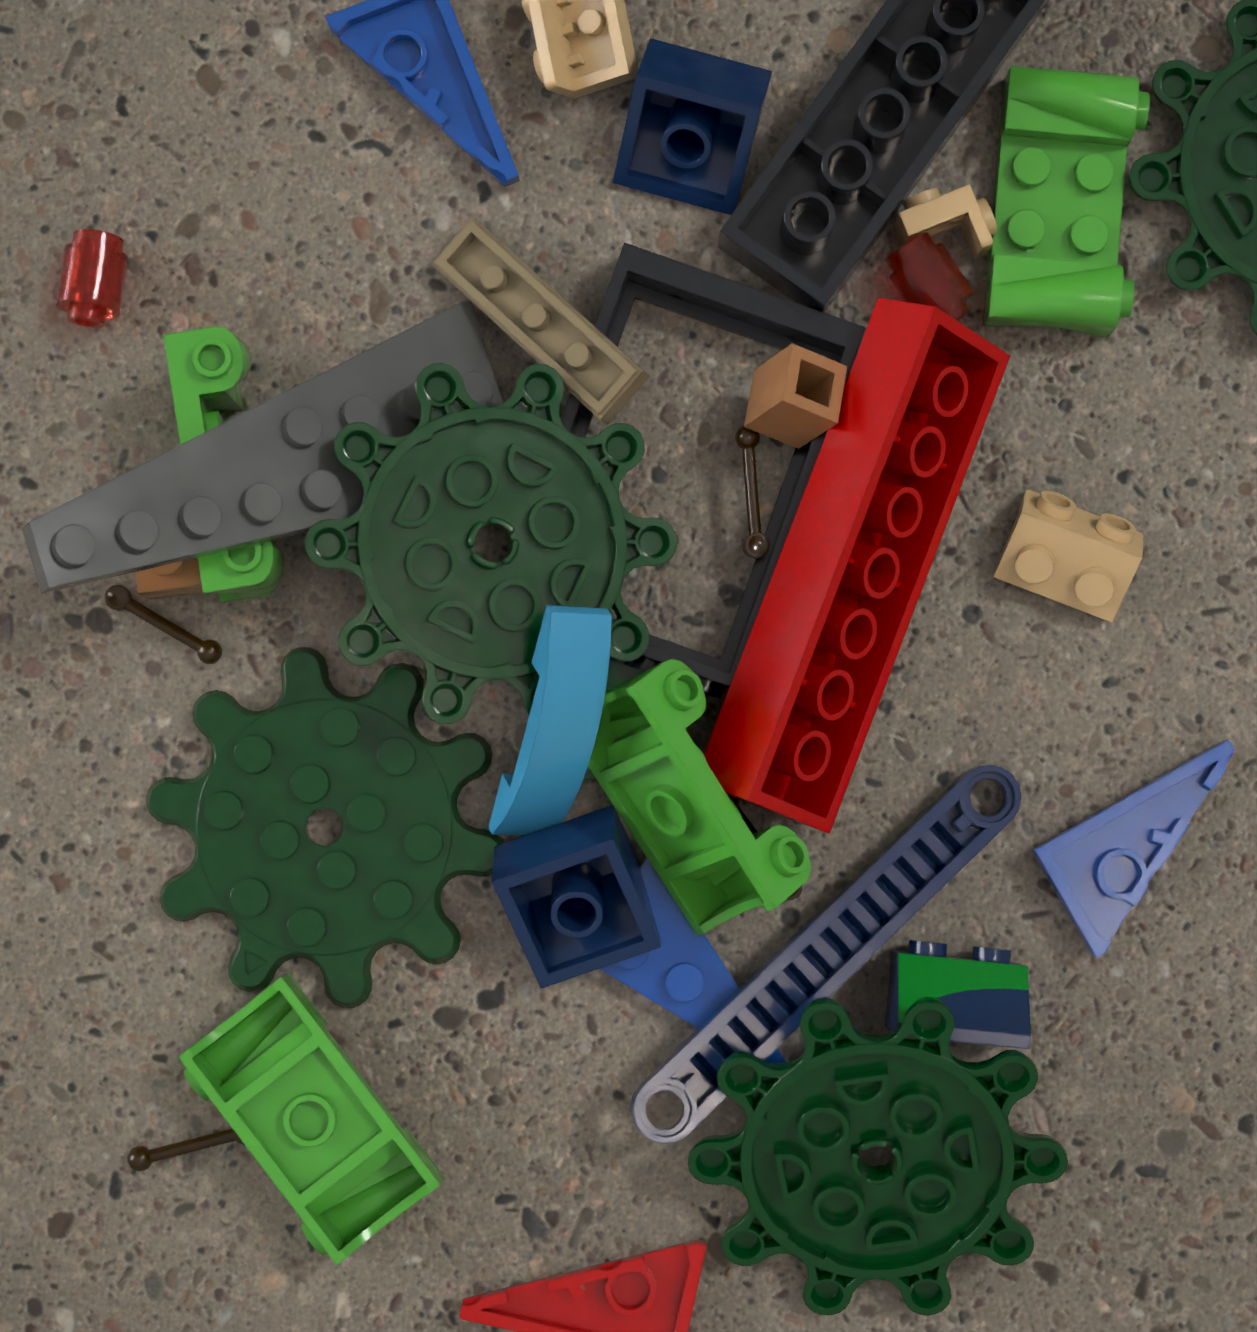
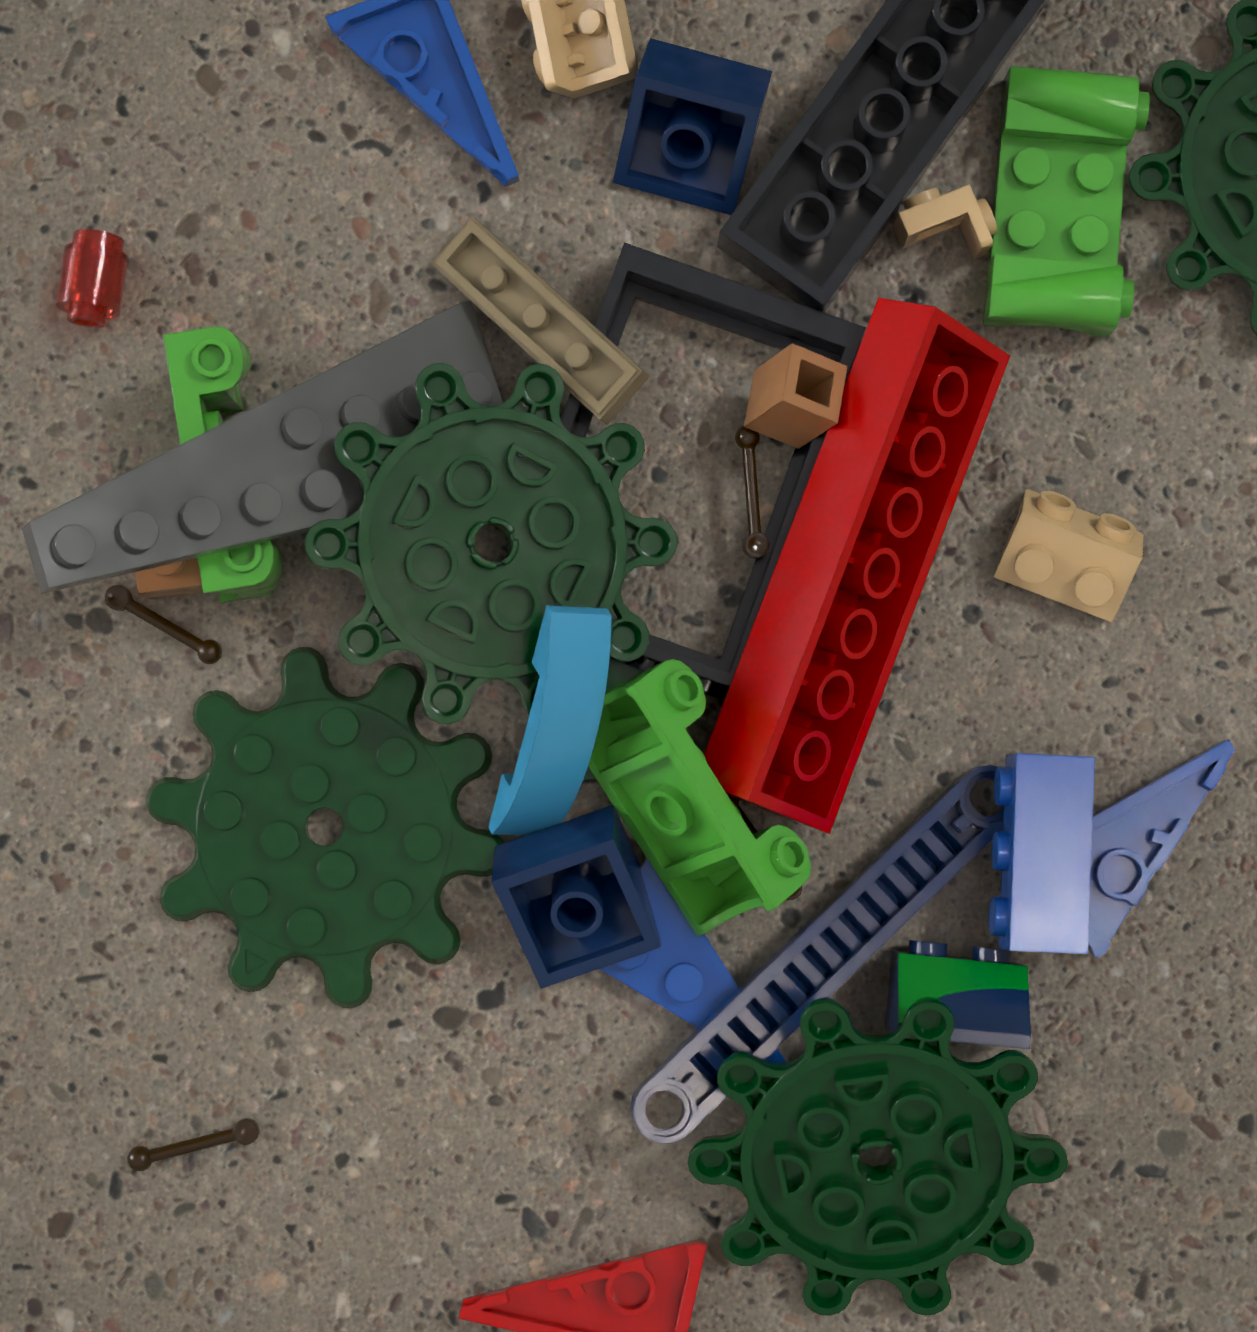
bright green piece [178,973,445,1265] -> none
clear red brick [885,233,975,321] -> none
none -> brick [989,753,1095,954]

